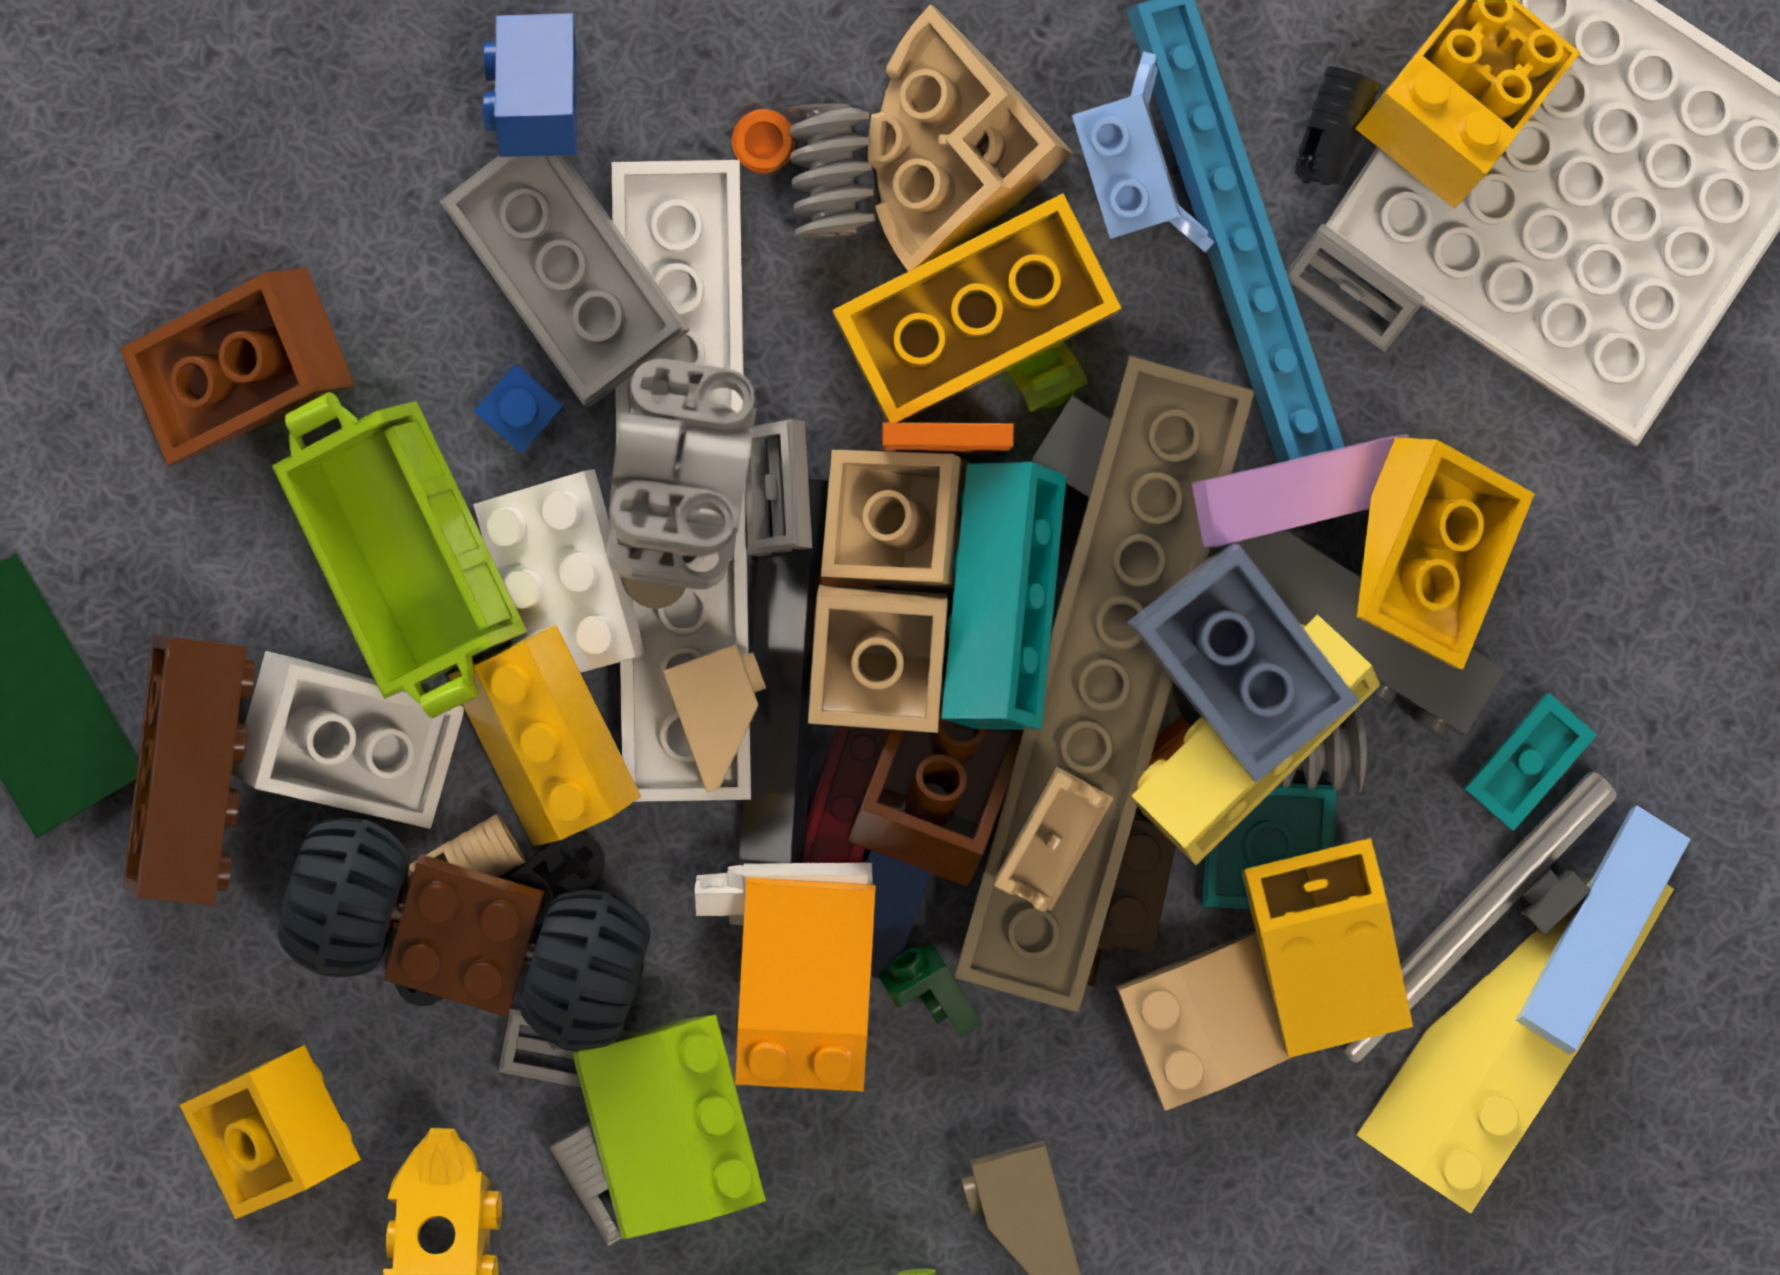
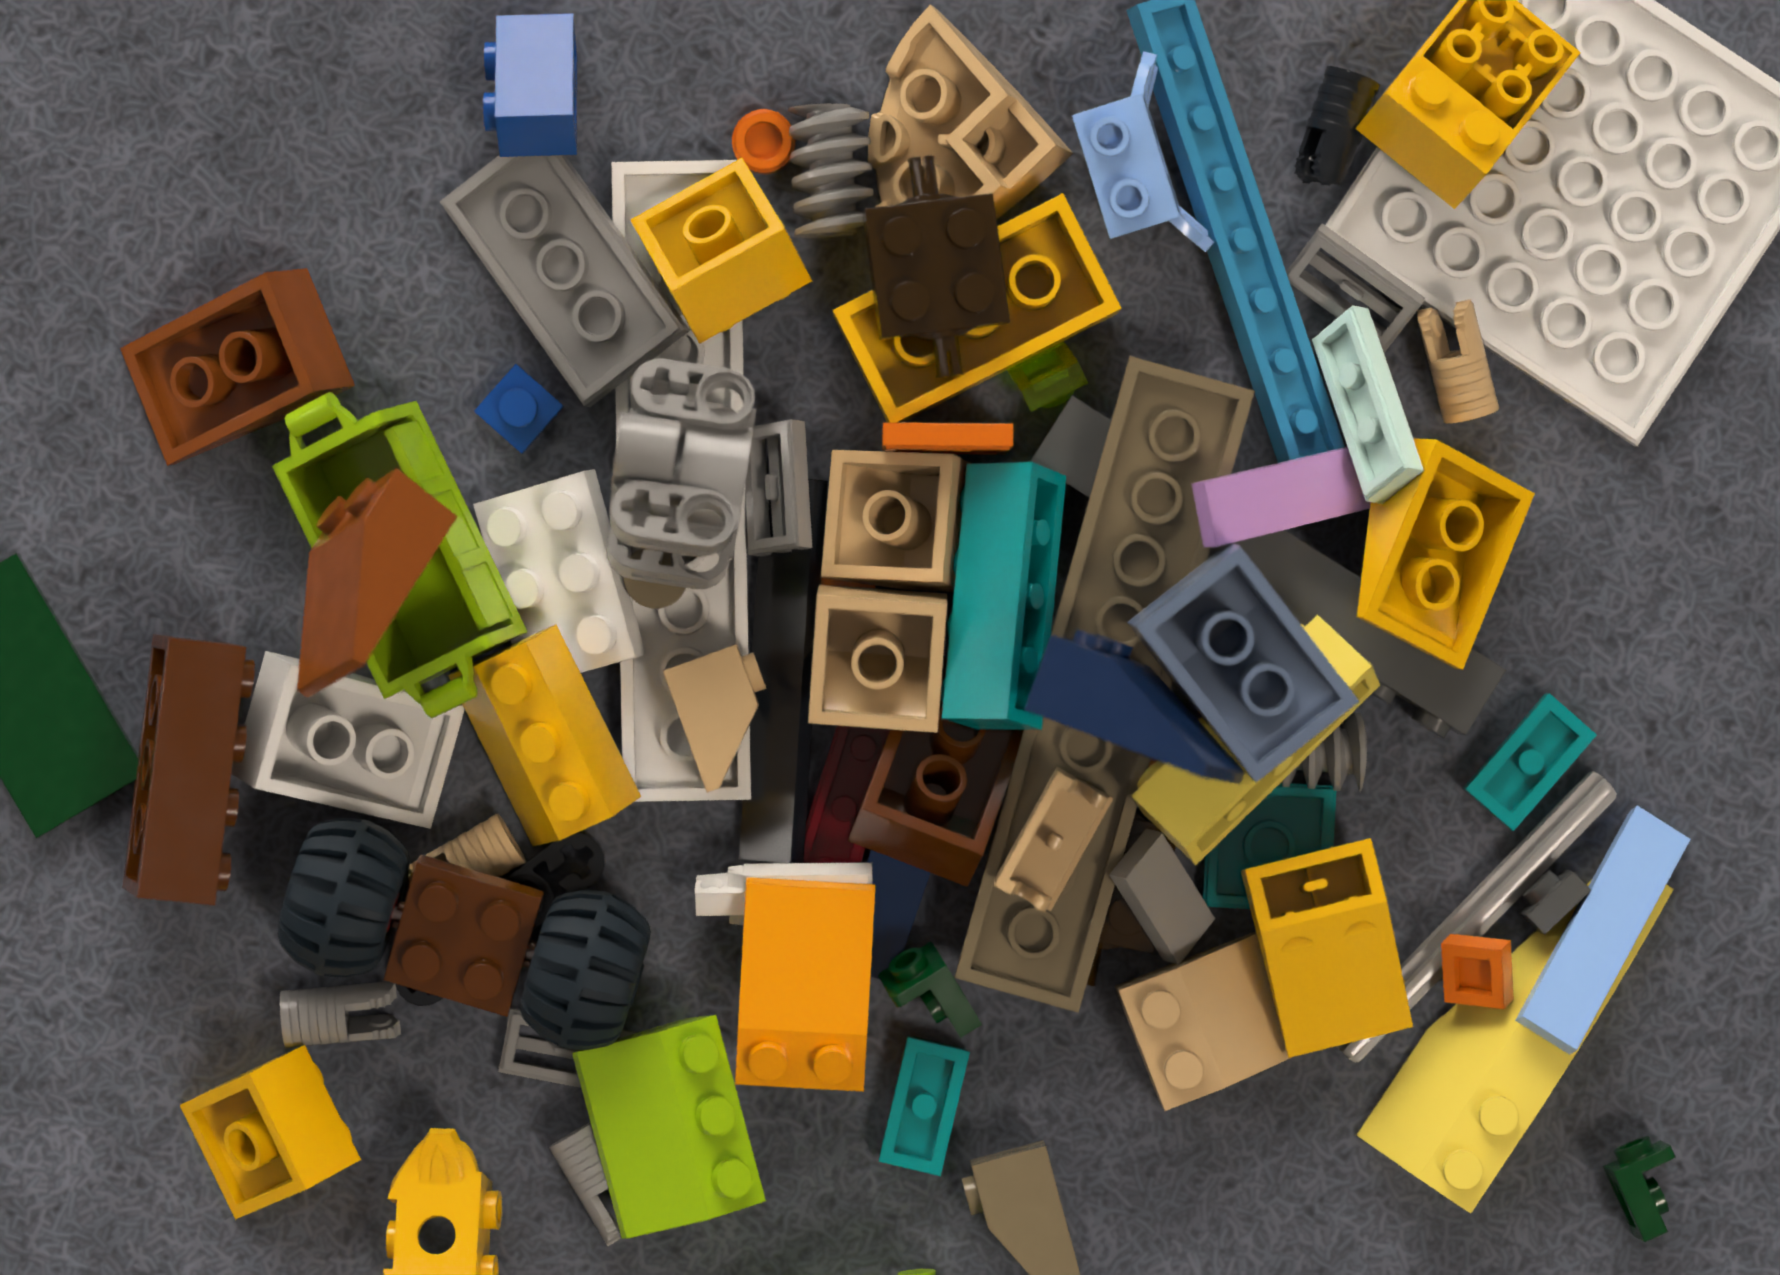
none -> light grey hinge [280,981,401,1048]
none -> dark orange slope [297,468,458,698]
none -> yellow slope [630,158,812,344]
none -> dark brown plate [862,155,1010,378]
none -> teal plate [878,1035,970,1176]
none -> dark blue slope [1024,629,1245,784]
none -> light grey tile [1109,828,1215,965]
none -> light aqua tile [1312,305,1424,504]
none -> tan hinge [1417,299,1499,424]
none -> orange plate [1441,934,1514,1009]
none -> dark green bracket [1603,1136,1676,1242]

